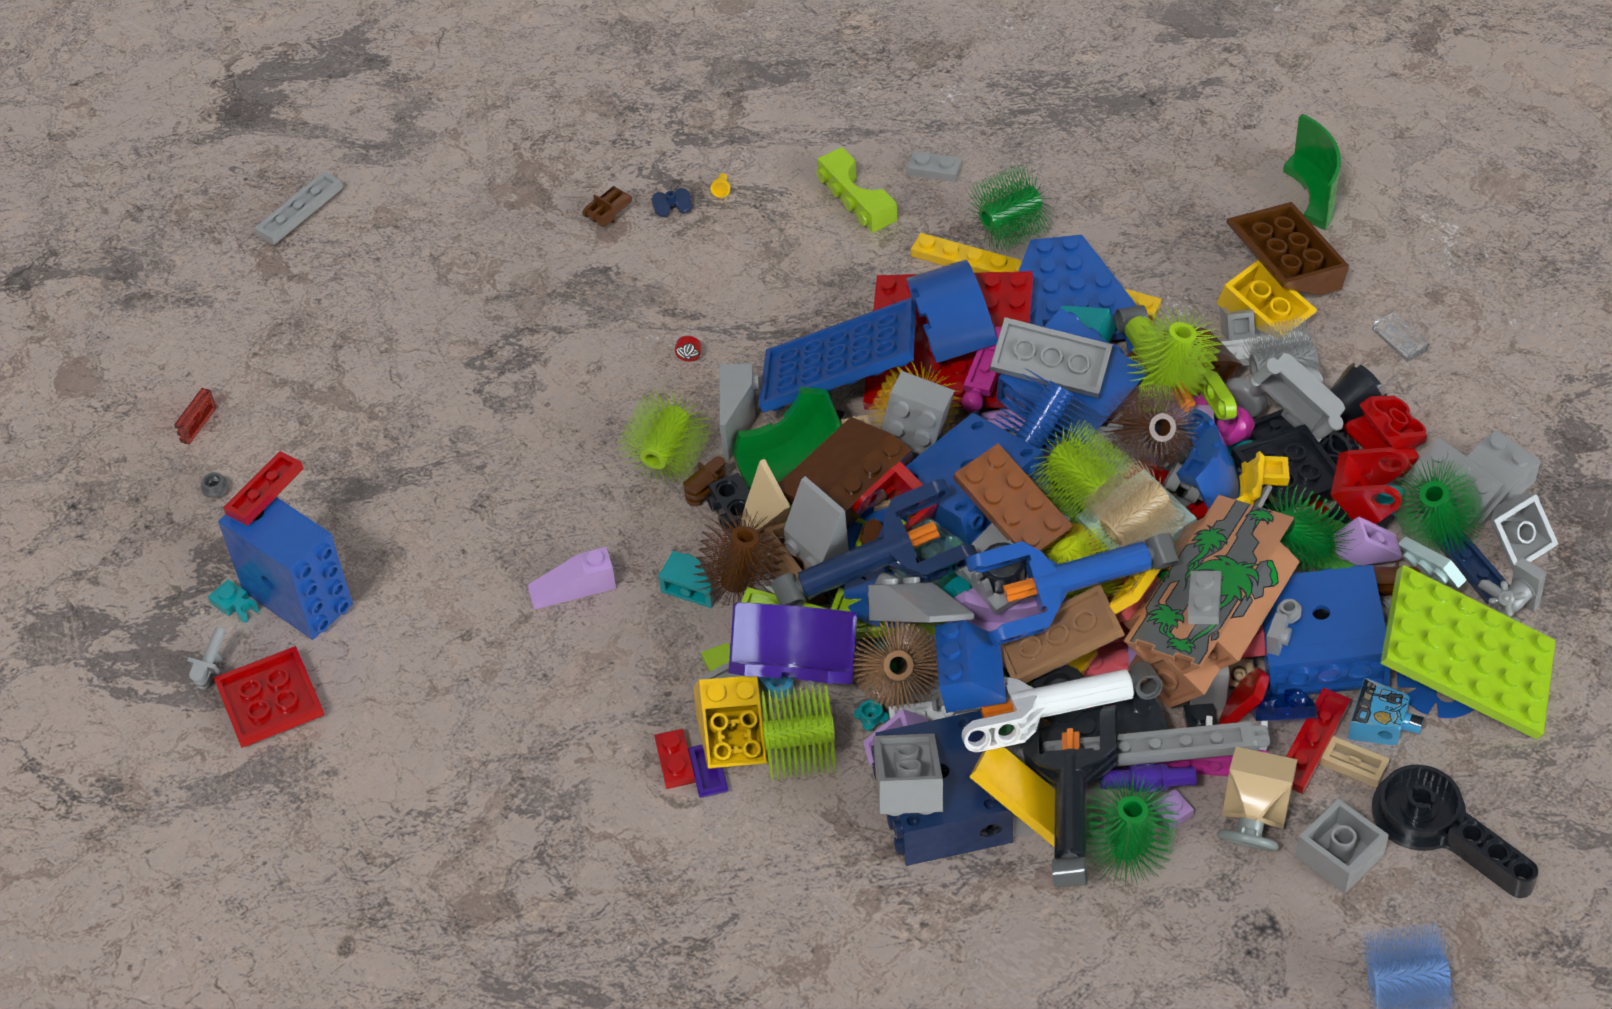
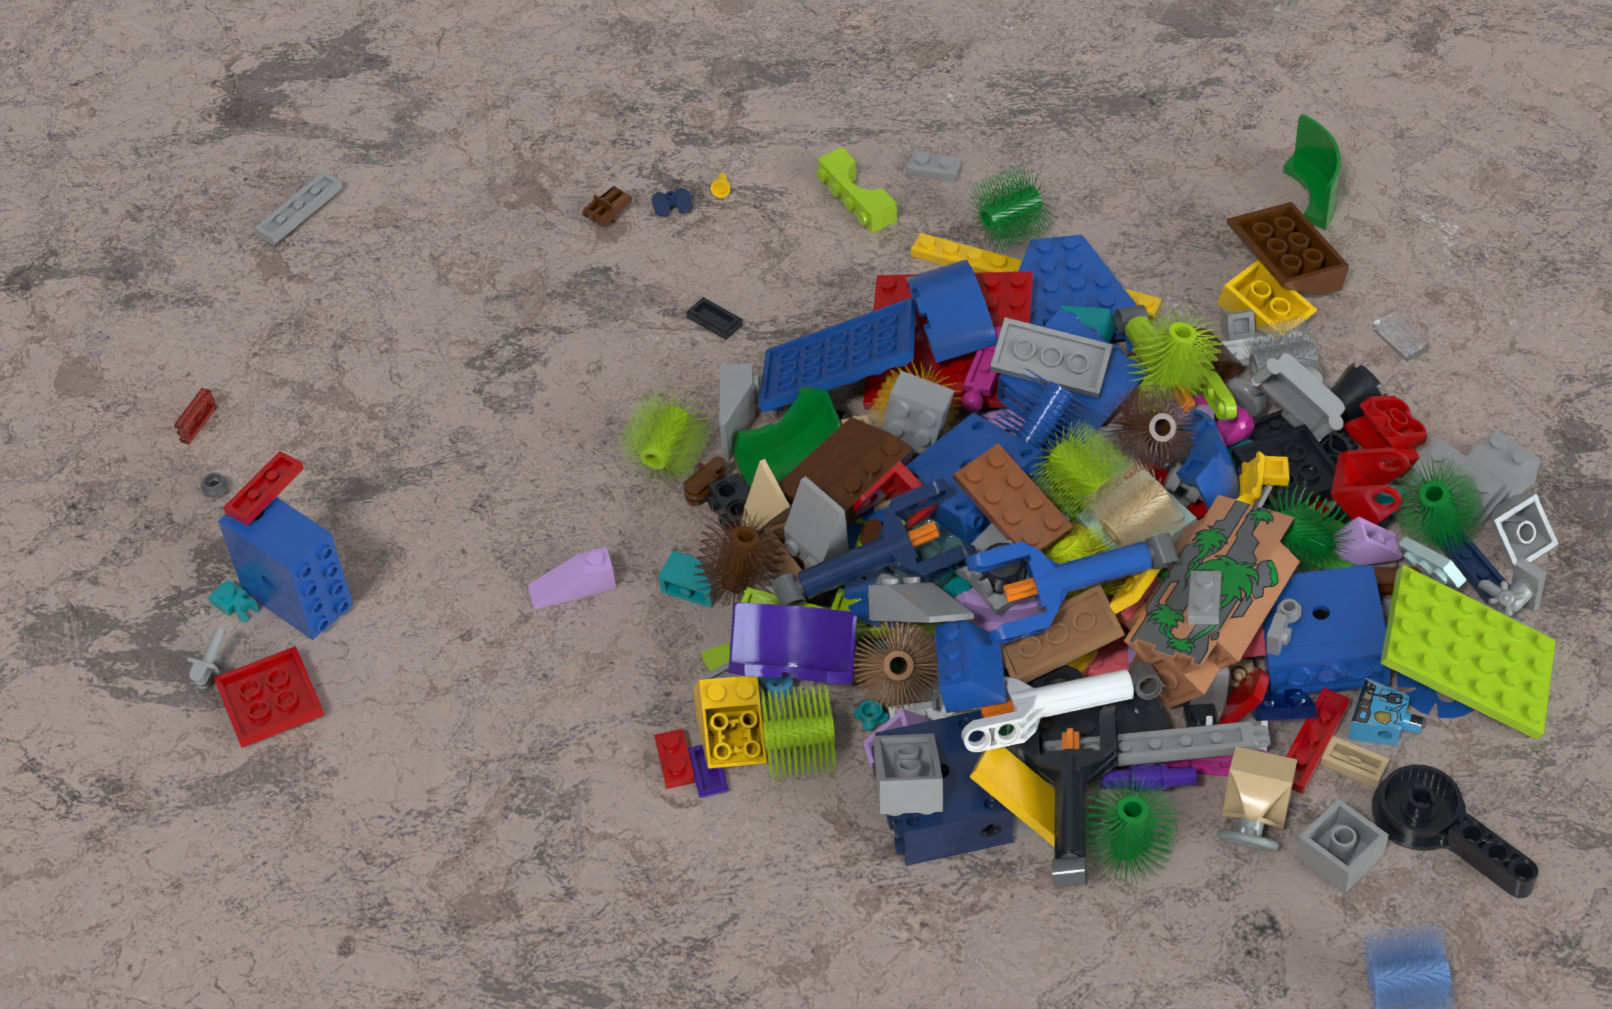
tile [675,336,702,362] -> none
lavender plate [1151,789,1194,828] -> none
none -> black tile [686,297,743,340]

